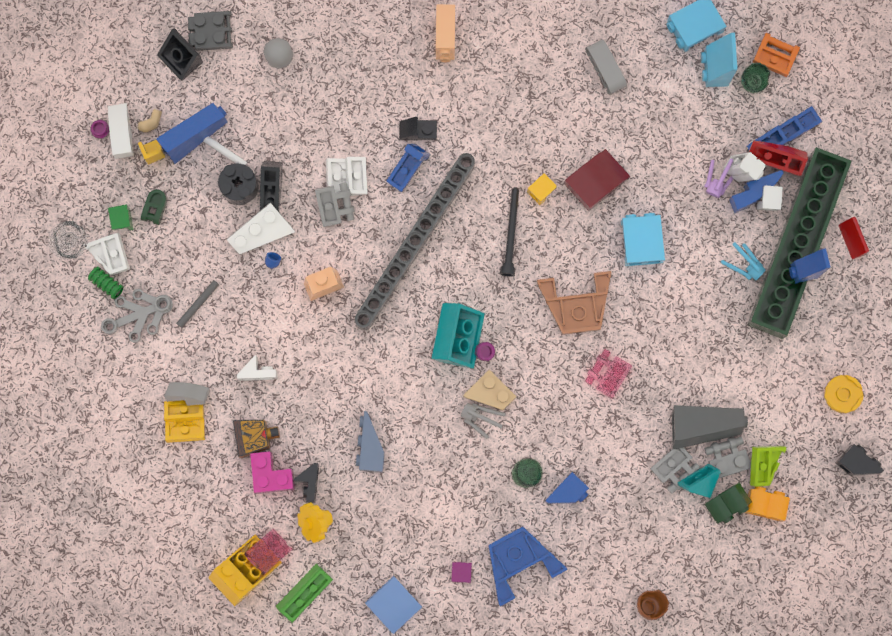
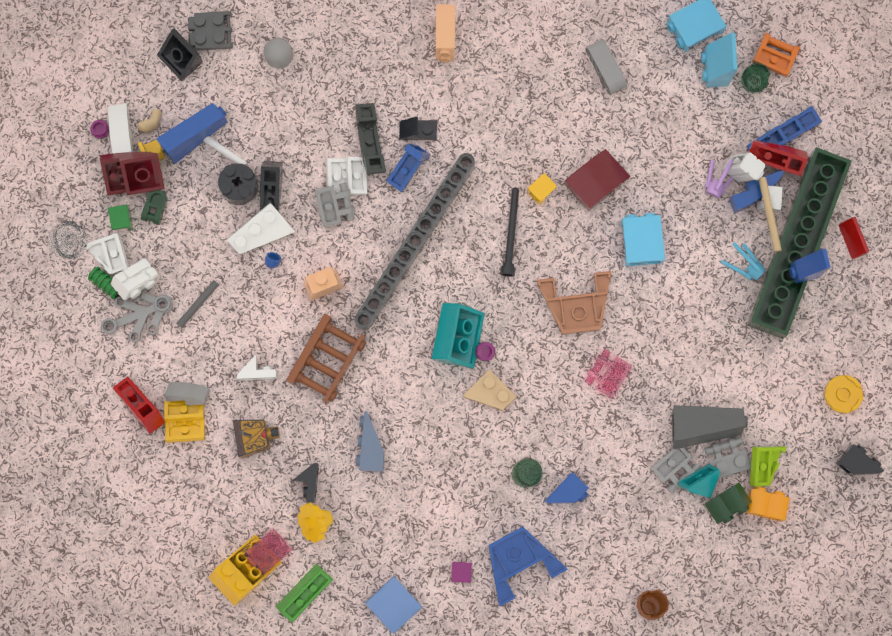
dark pink brick [250,451,295,494] -> none
light grey plant [461,403,506,439] -> none
none -> dark red slope [99,152,165,196]
none -> white brick [111,258,158,300]
none -> red slope [112,376,165,434]
none -> dark orange fence [286,313,367,405]
none -> pearl dark grey slope [355,103,386,175]
none -> tan bar [759,177,782,253]

